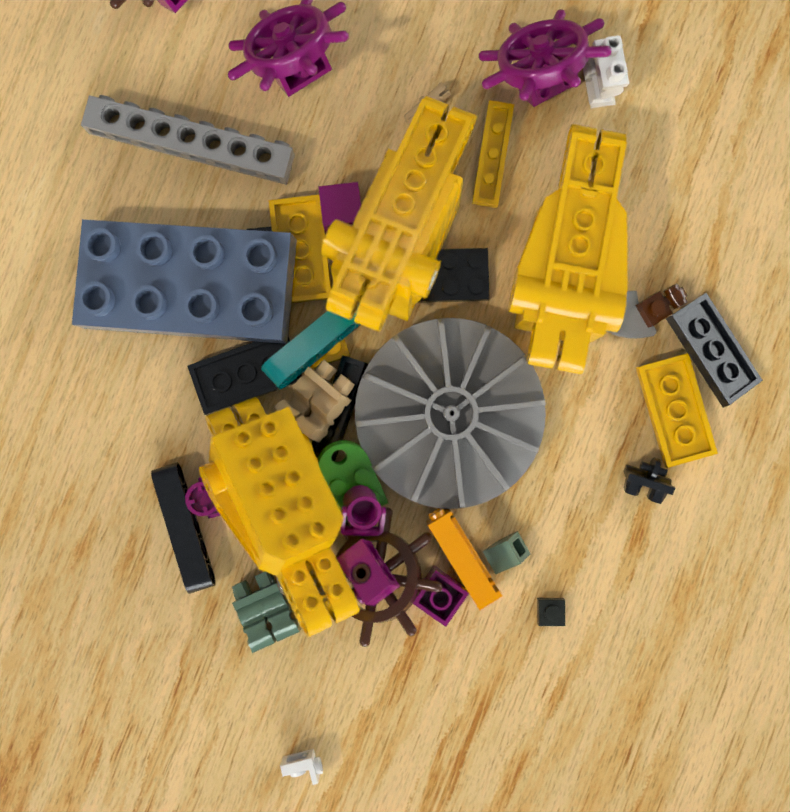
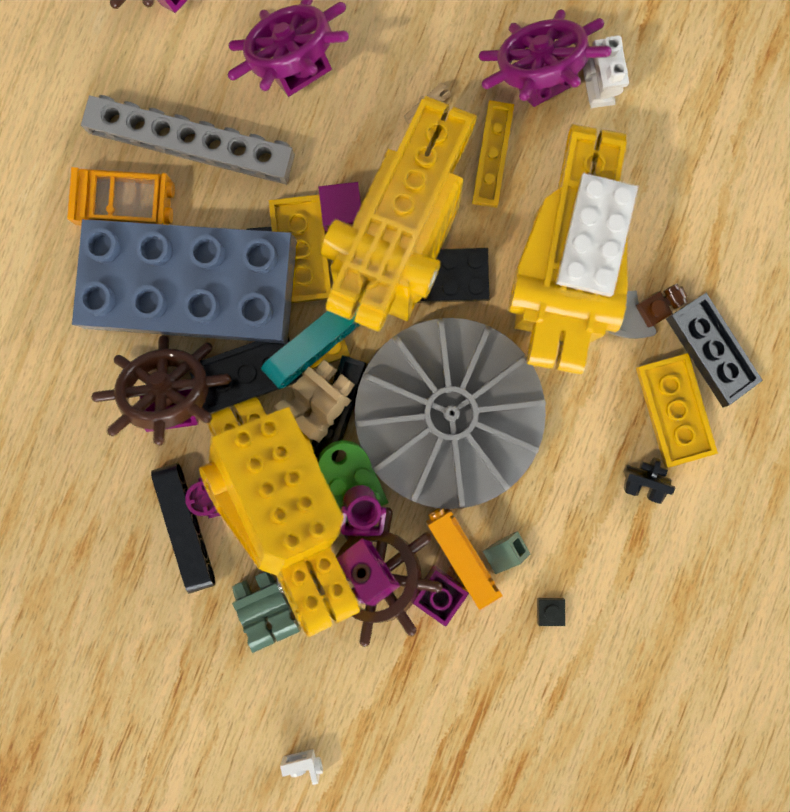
none -> light orange door [67,167,175,226]
none -> reddish brown brick [91,335,231,446]
none -> white plate [556,173,638,297]

